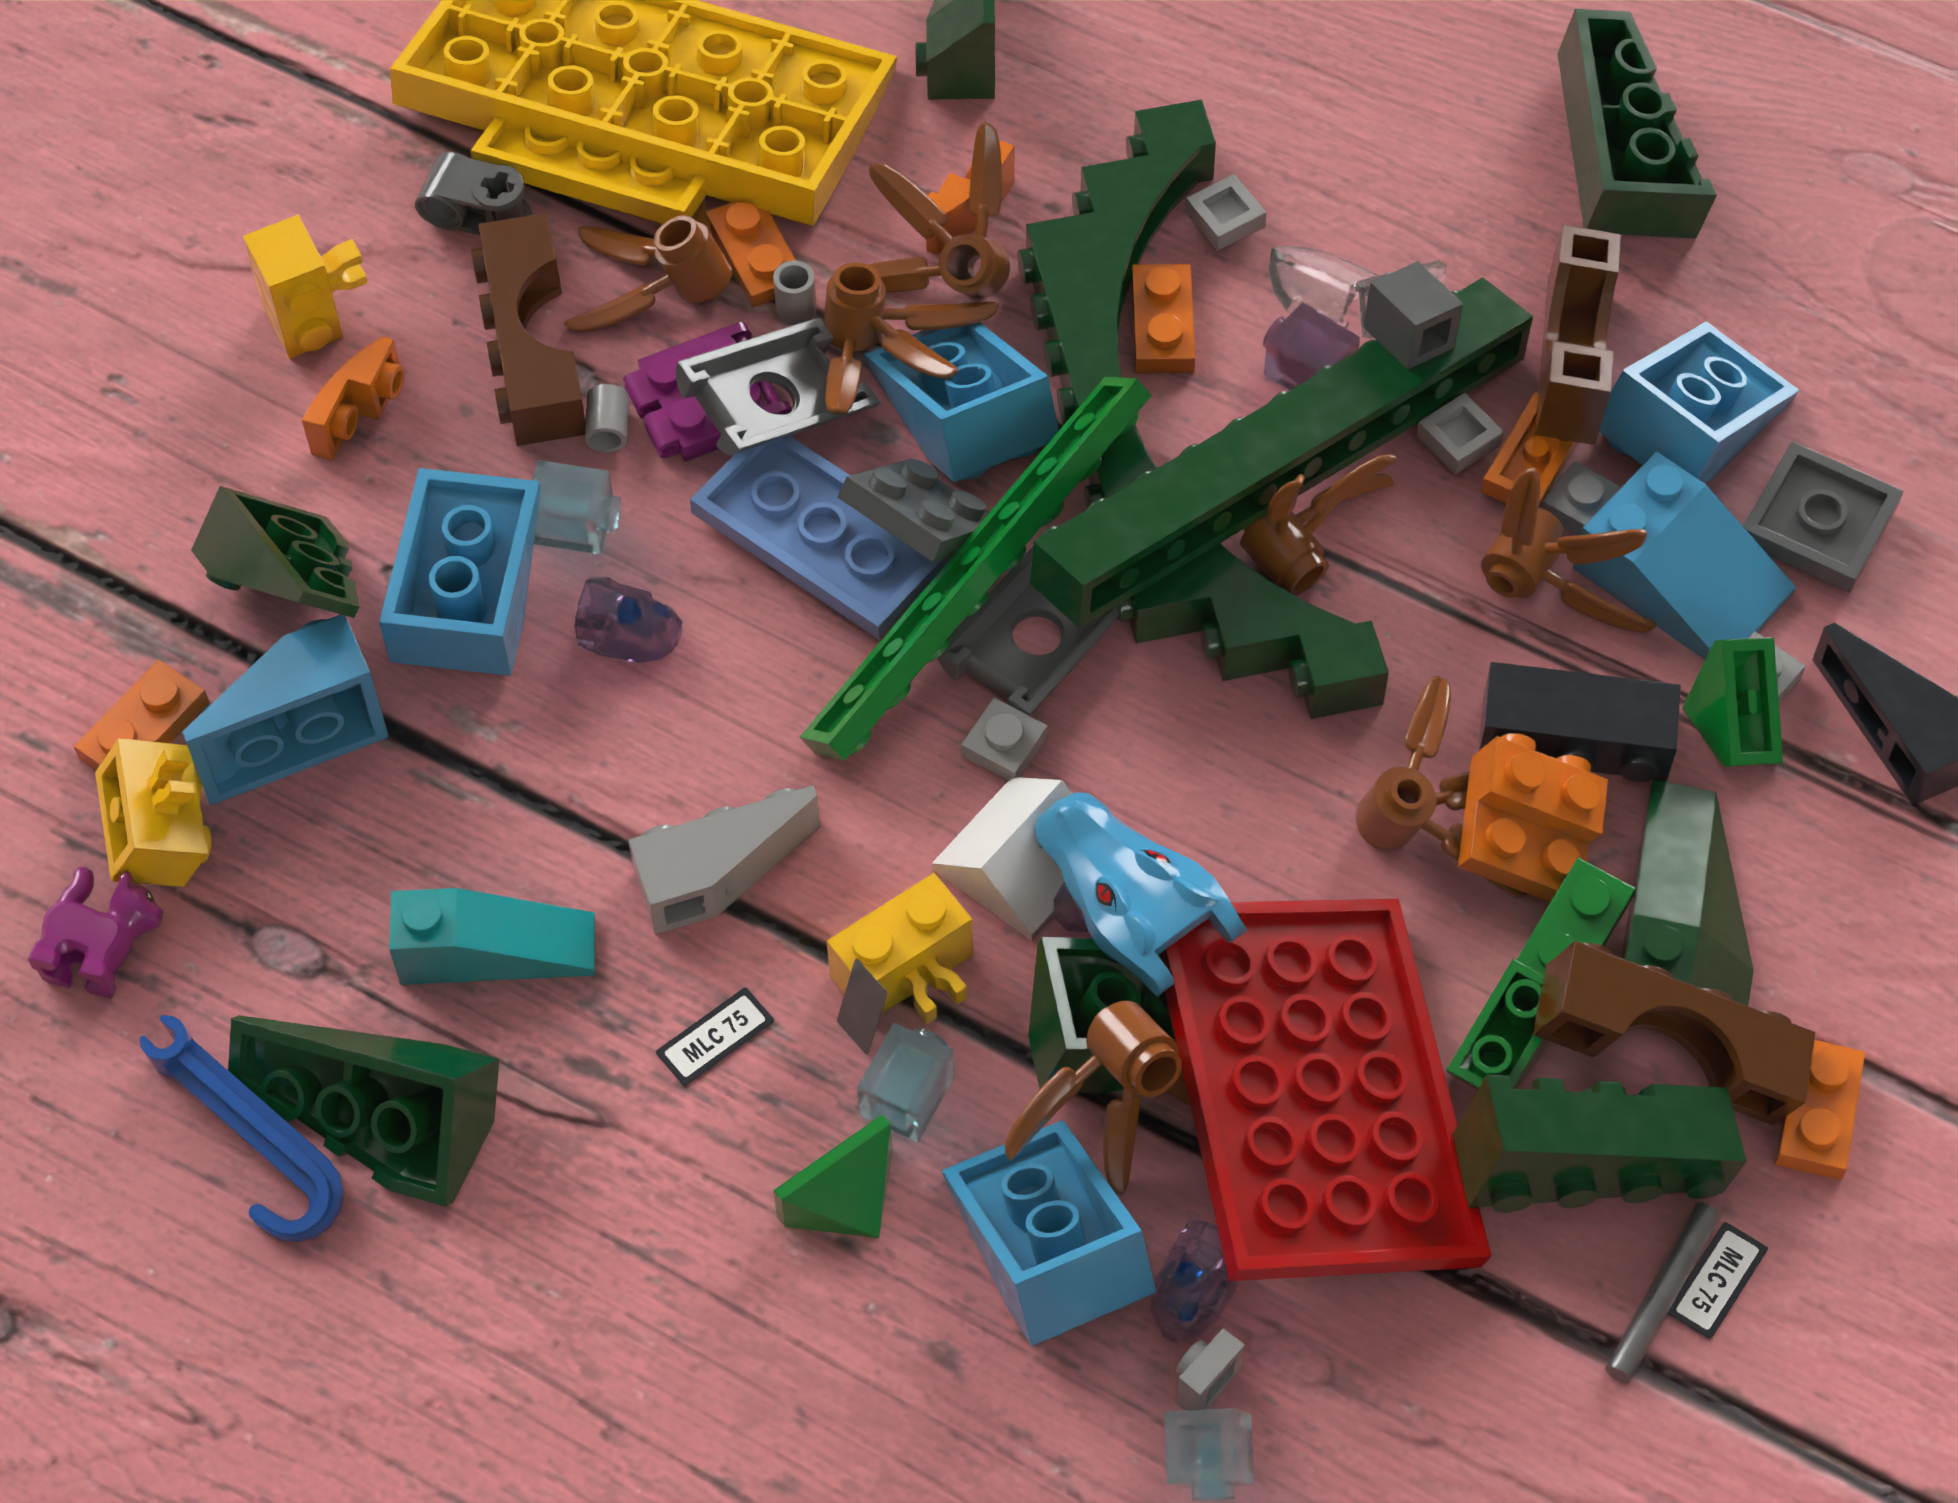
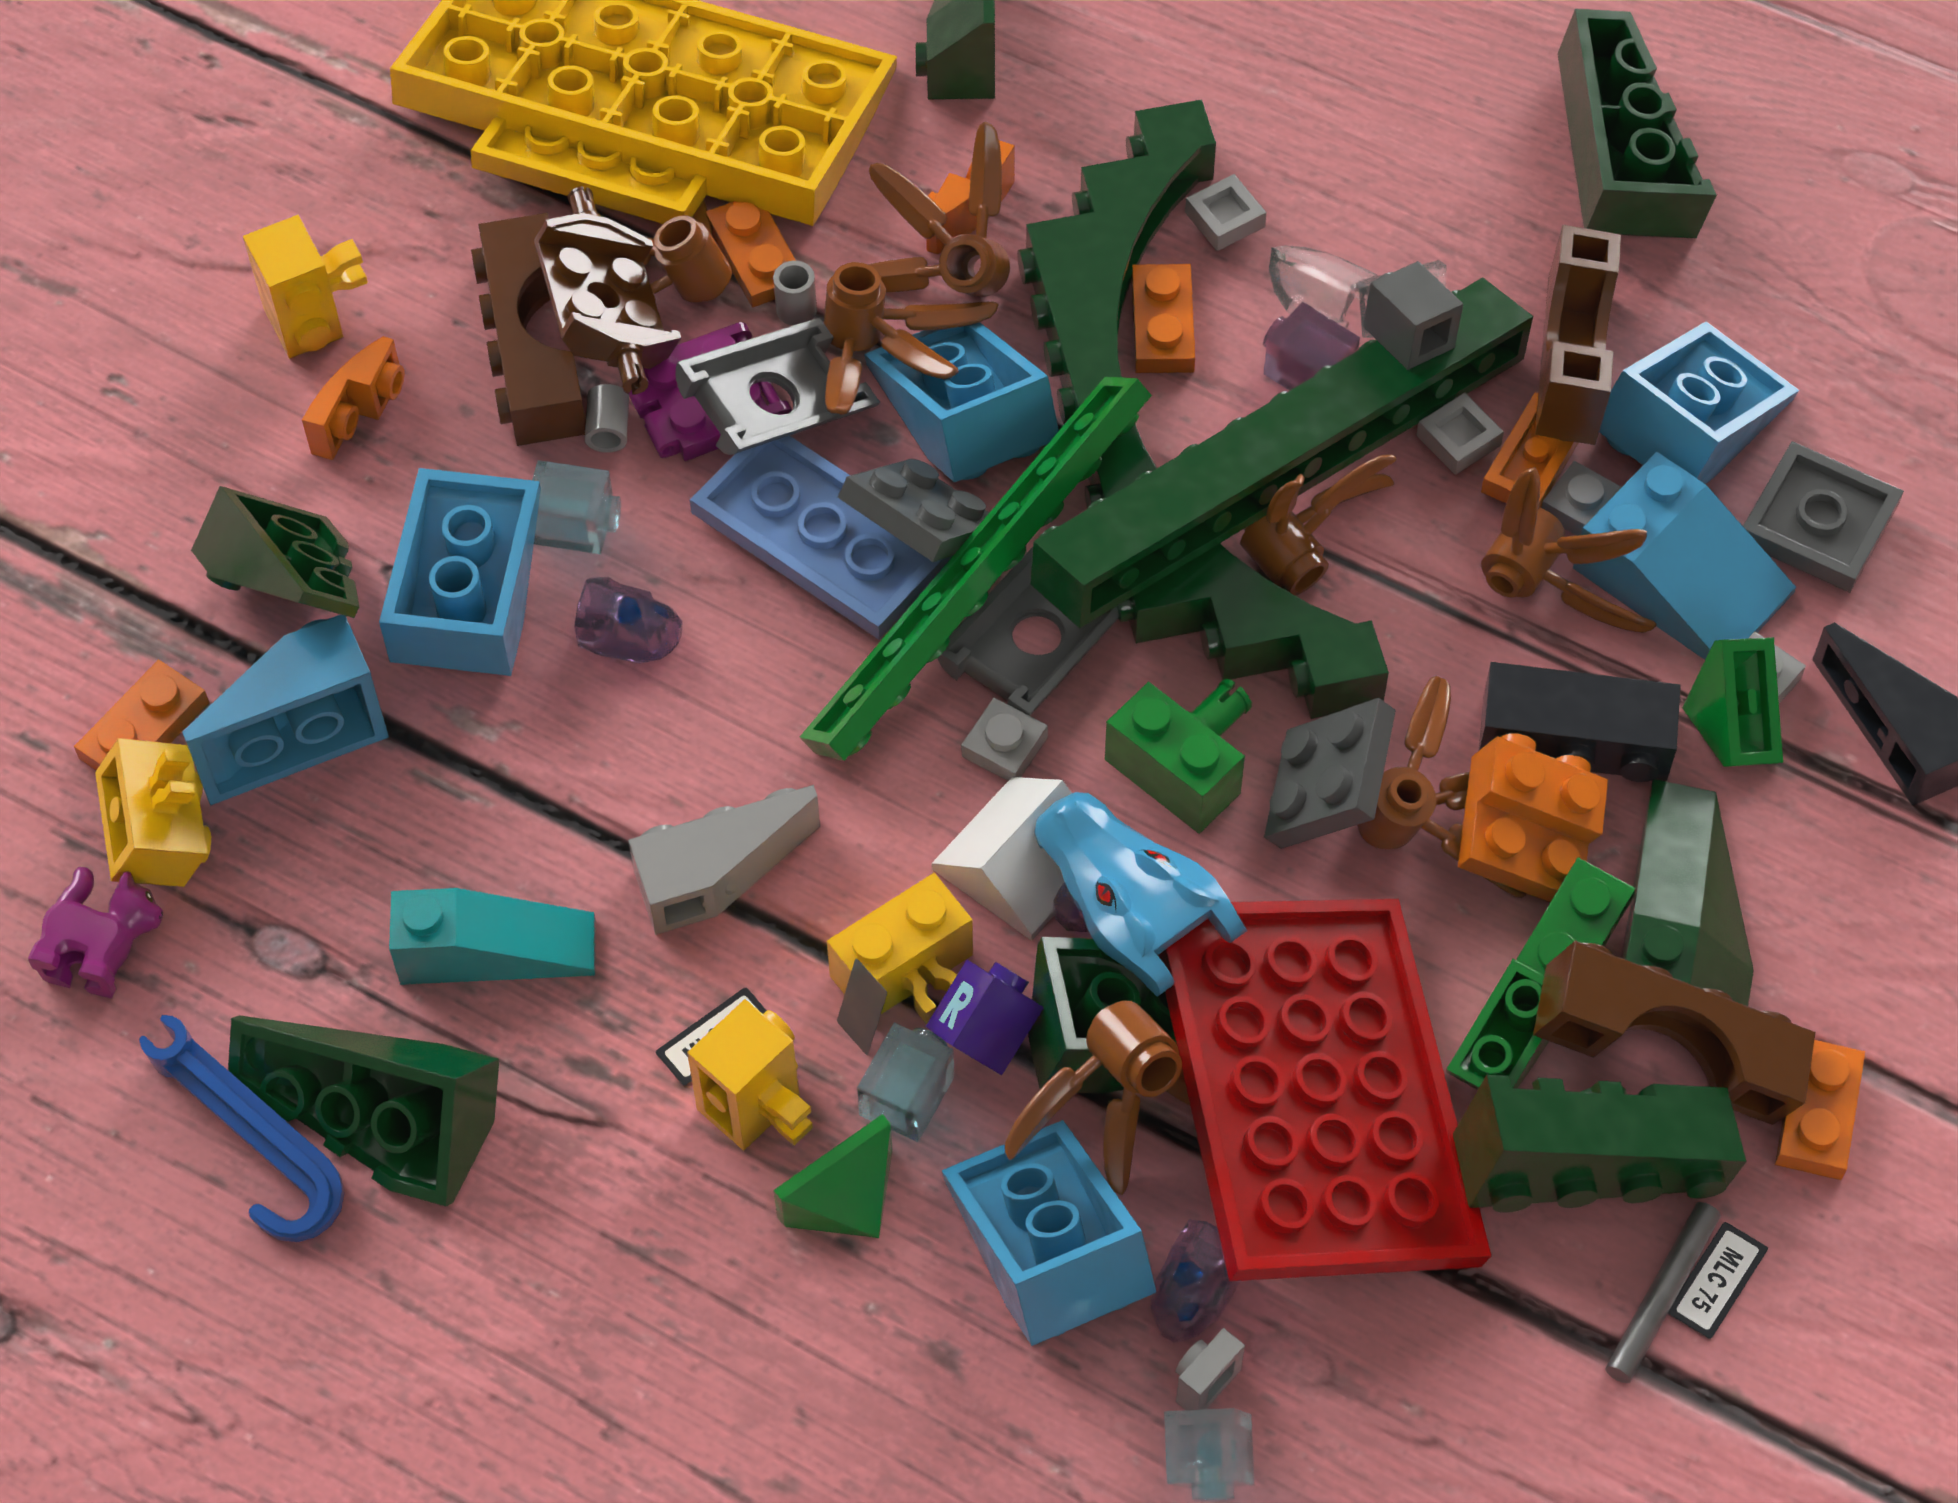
dark grey piece [415,152,532,235] -> none
none -> reddish brown plate [534,187,681,395]
none -> yellow brick [687,999,813,1151]
none -> dark purple brick [925,960,1044,1075]
none -> green brick [1105,679,1252,834]
none -> dark grey plate [1264,698,1396,849]

